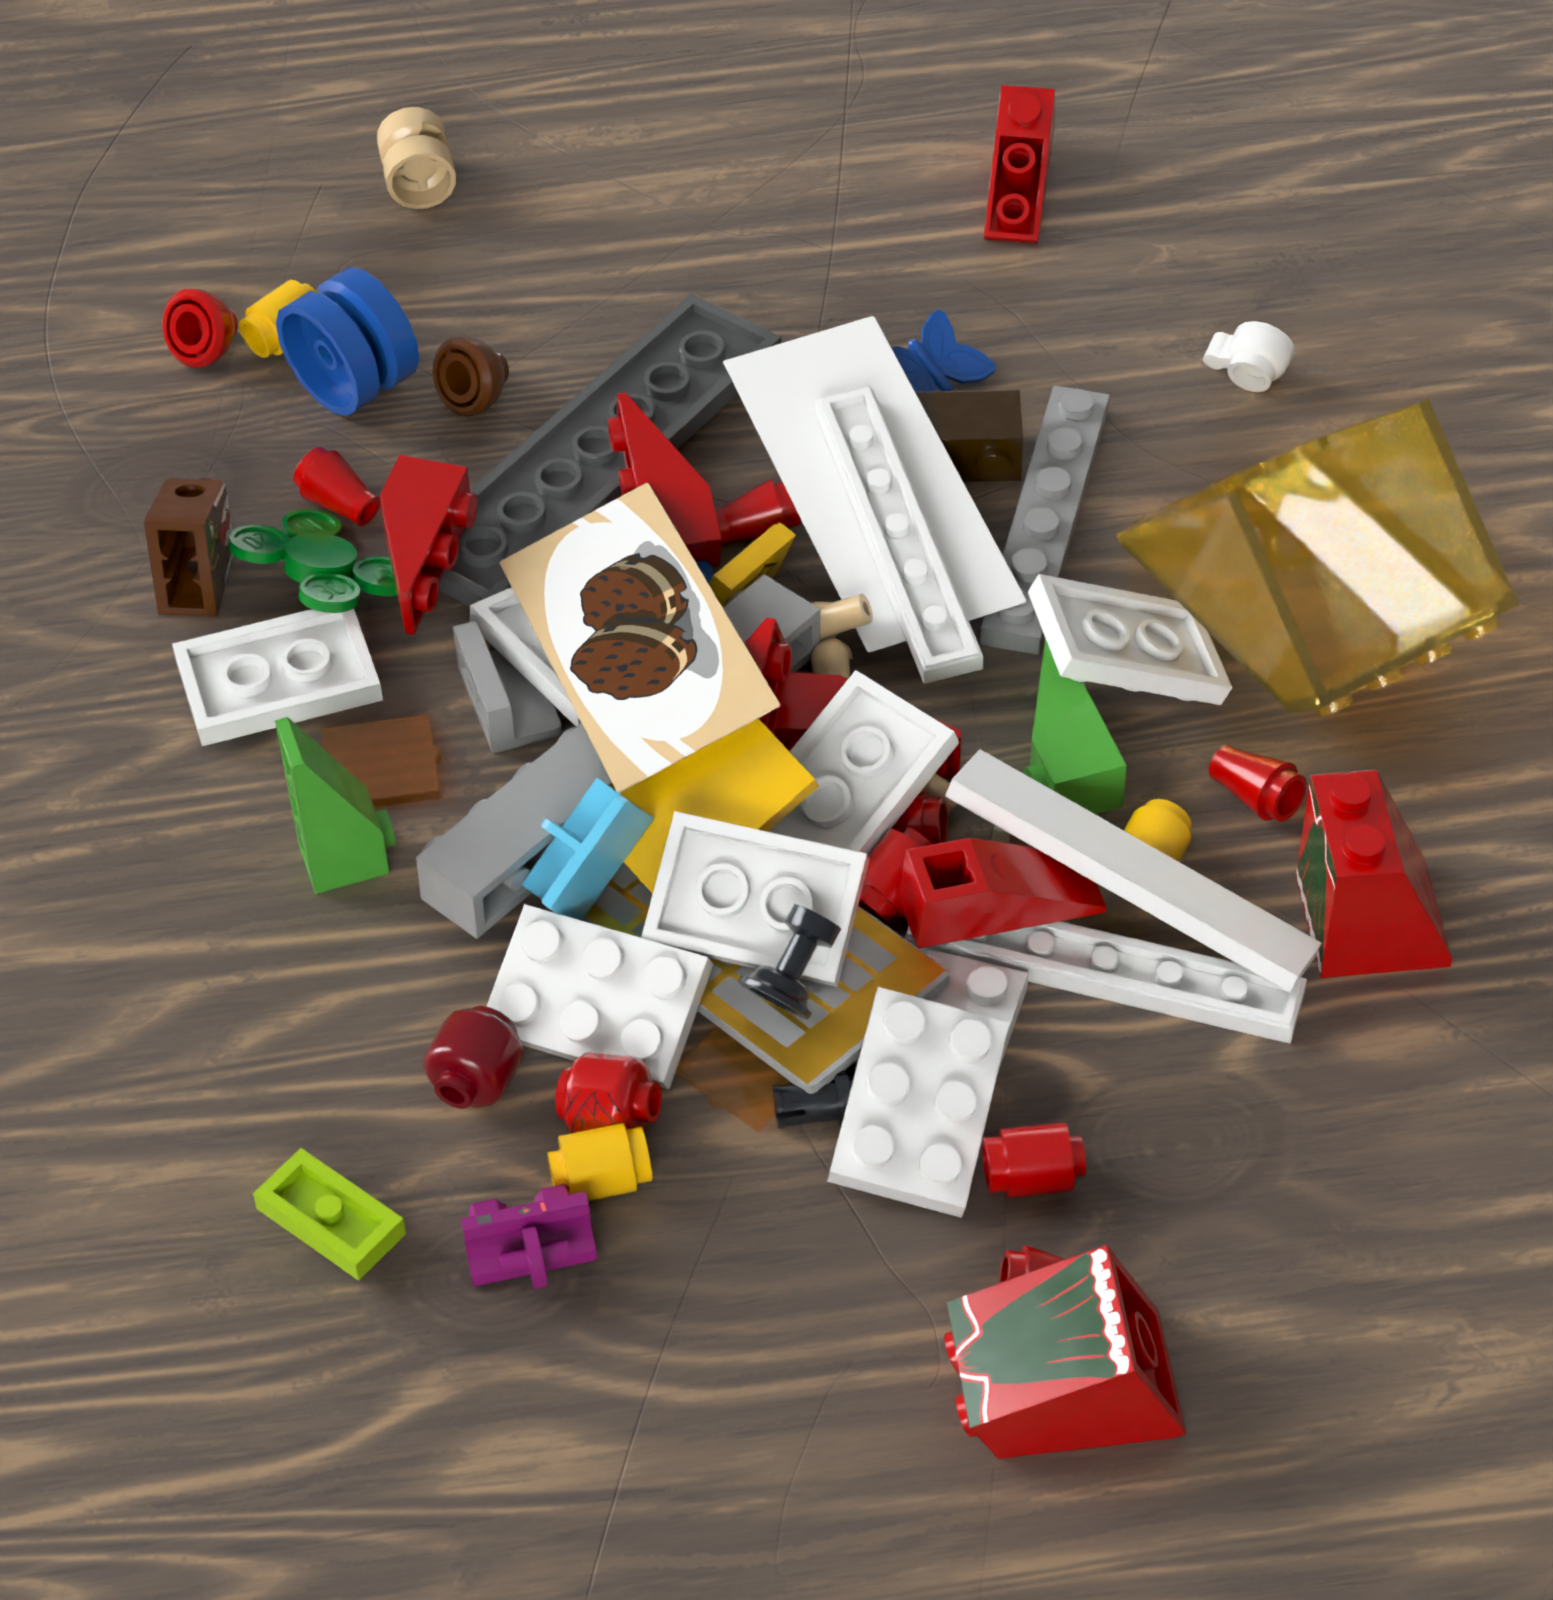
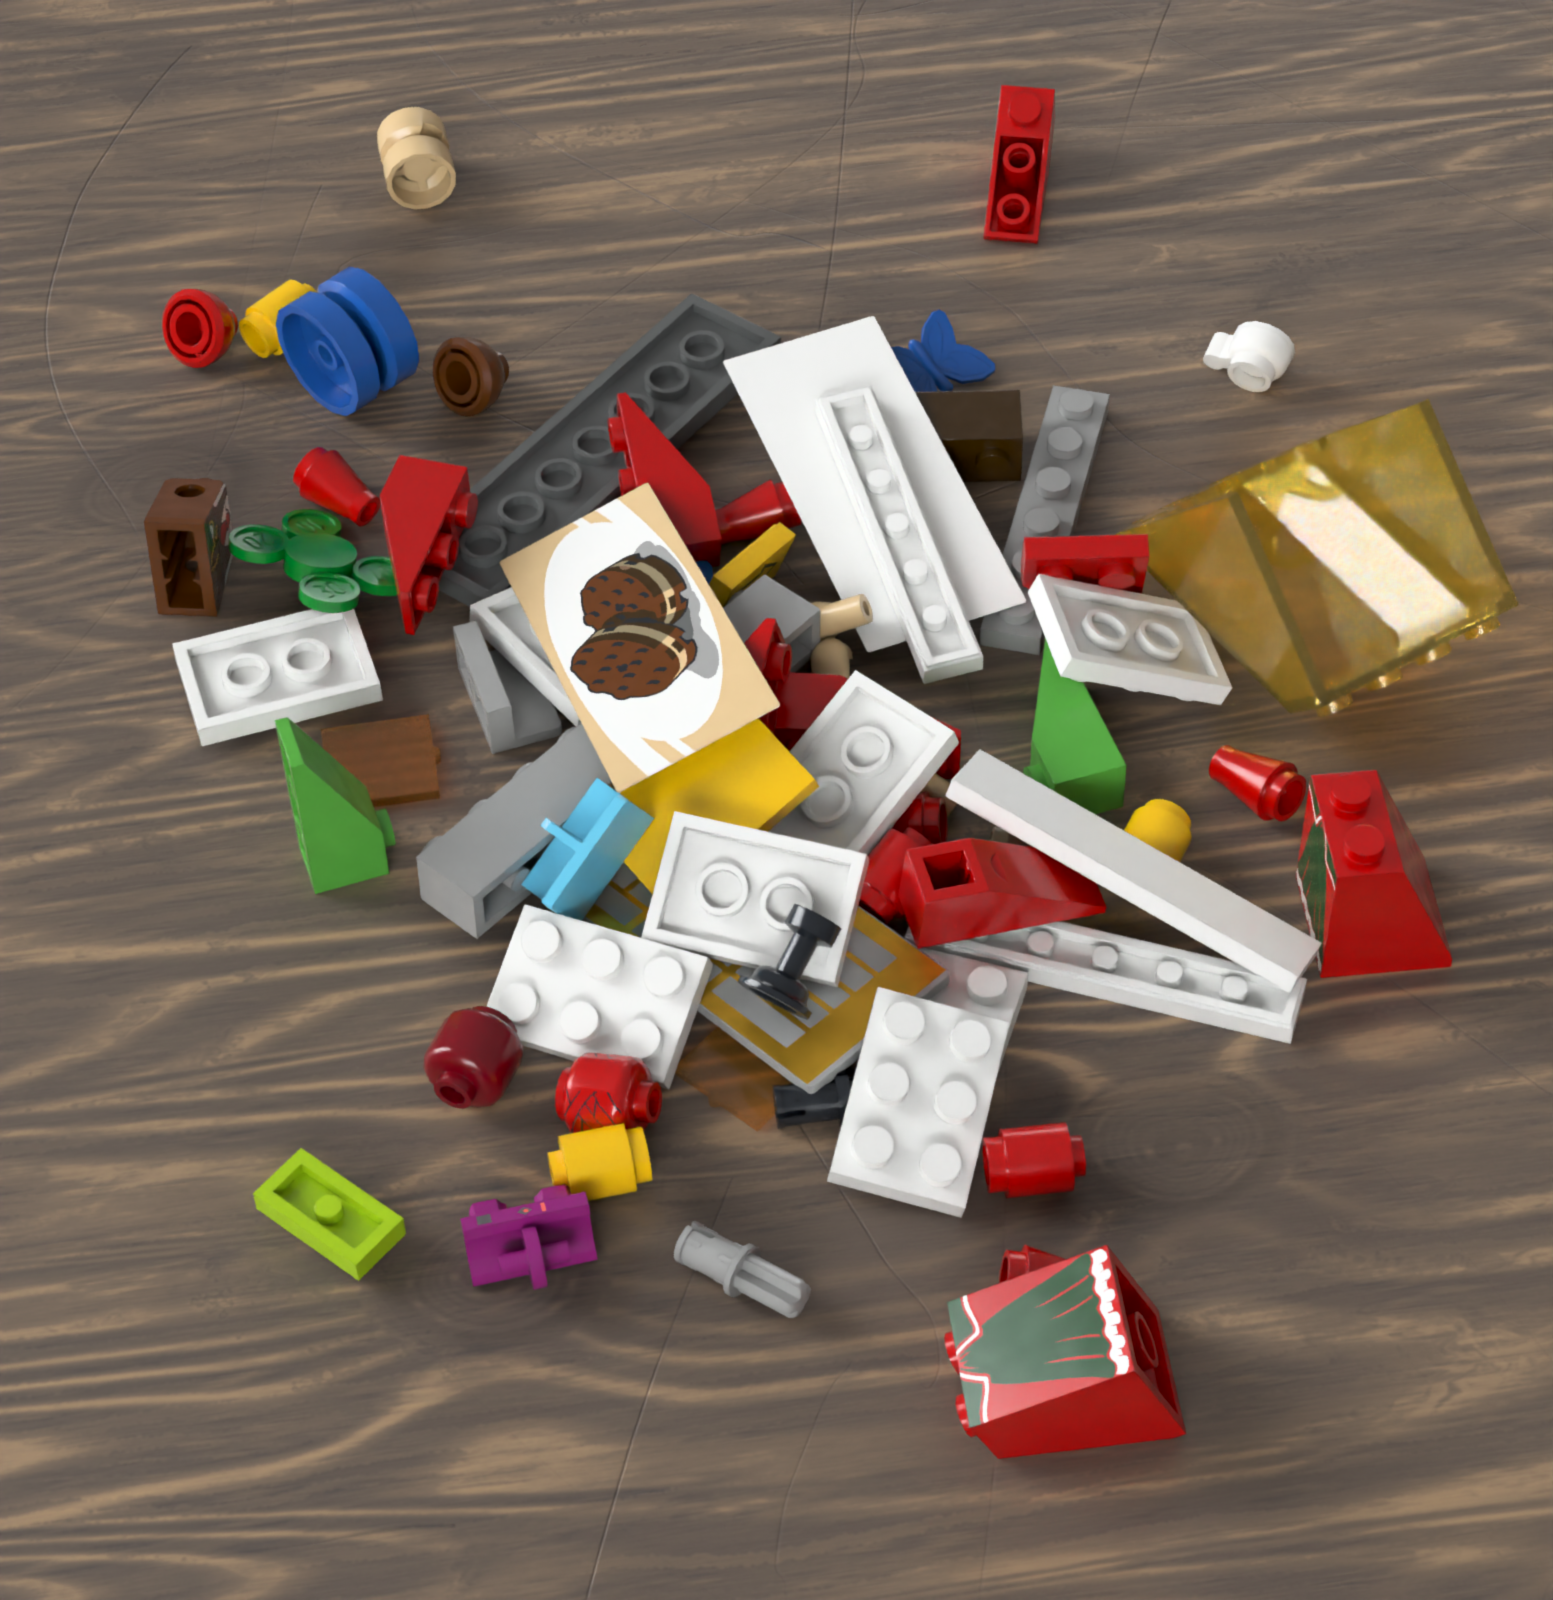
none -> light grey axle [674,1221,811,1318]
none -> red plate [1021,534,1150,594]

